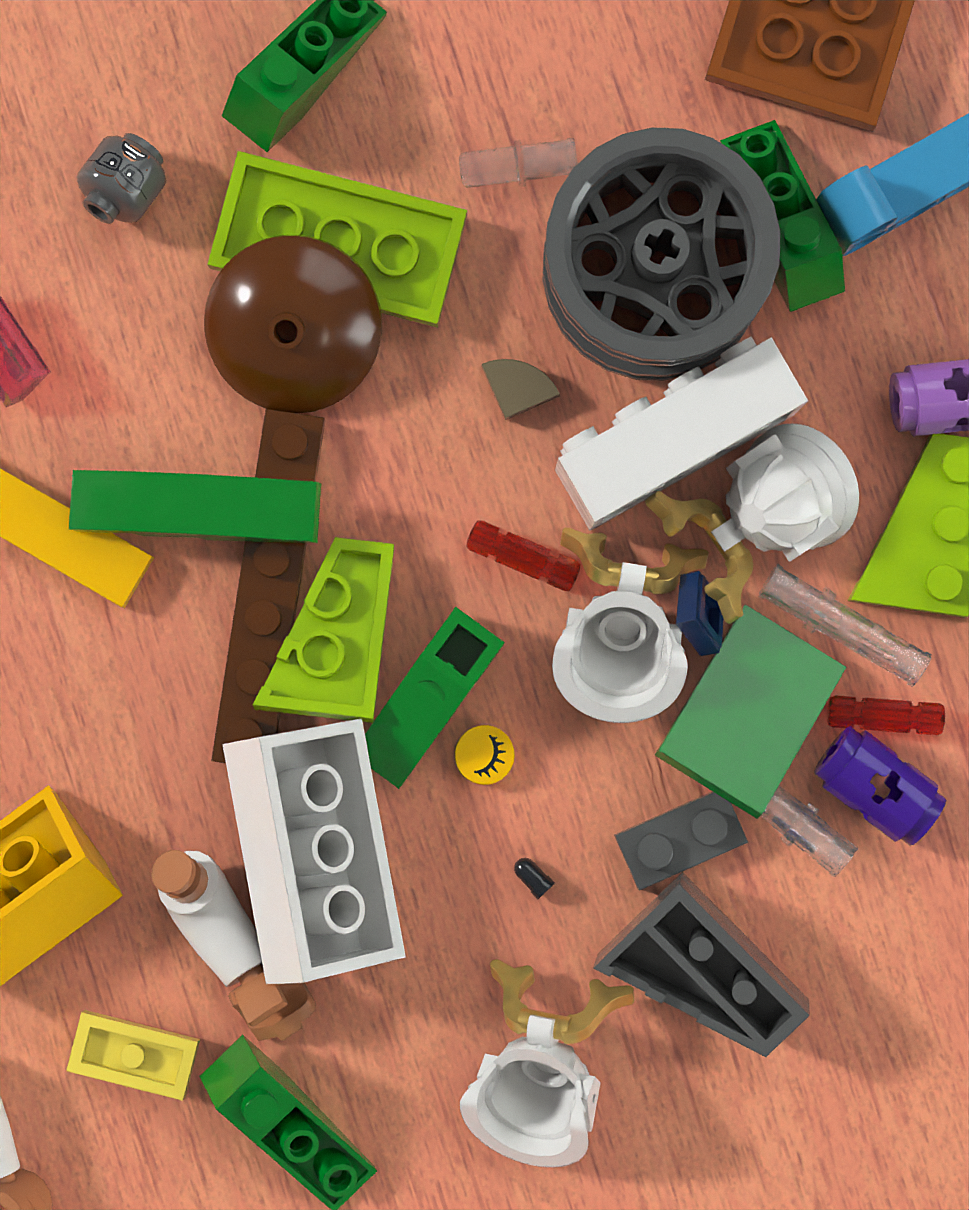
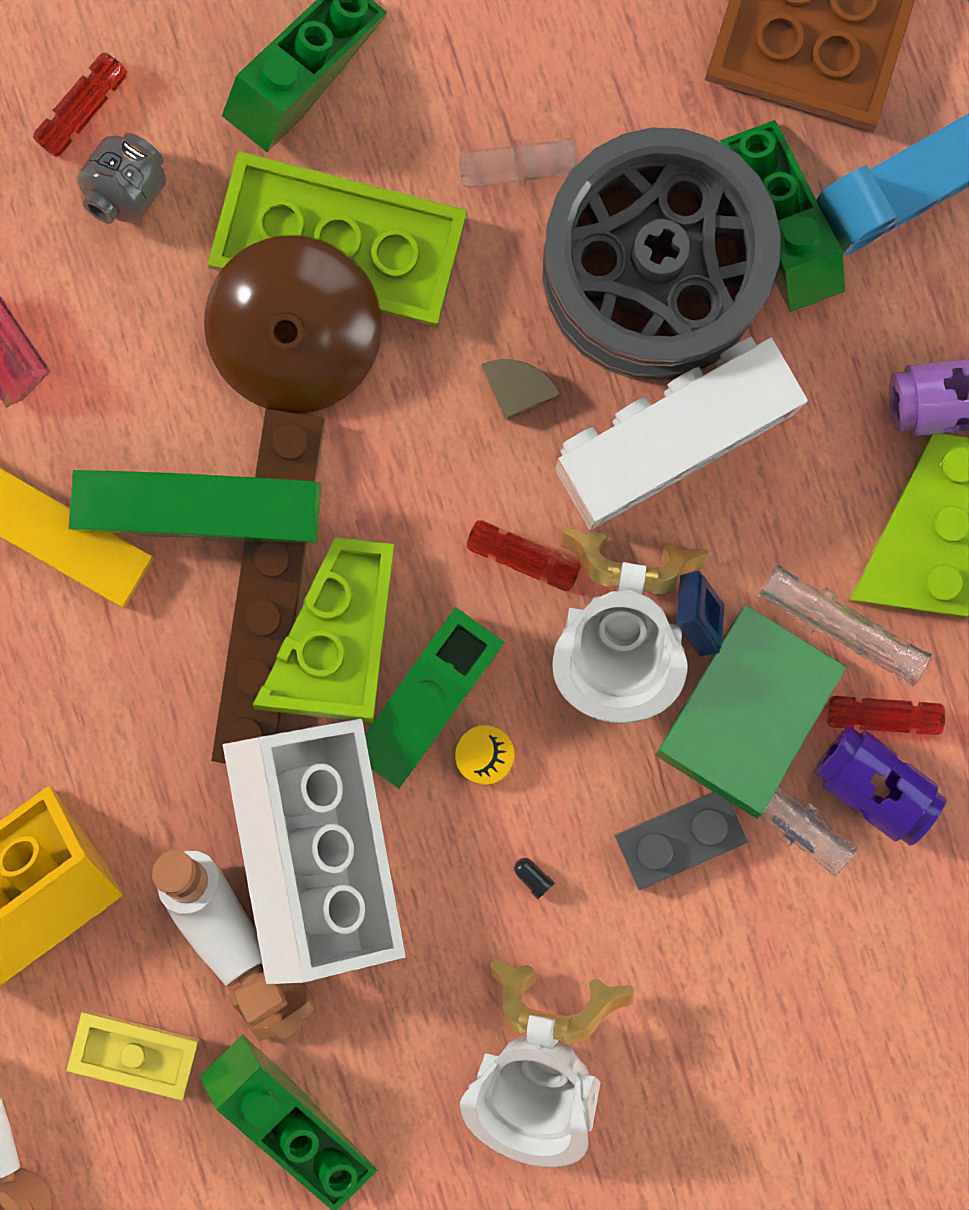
dark grey wedge [593,872,810,1057] -> none
white helmet [645,423,859,624] -> none
none -> clear red axle [33,52,127,157]

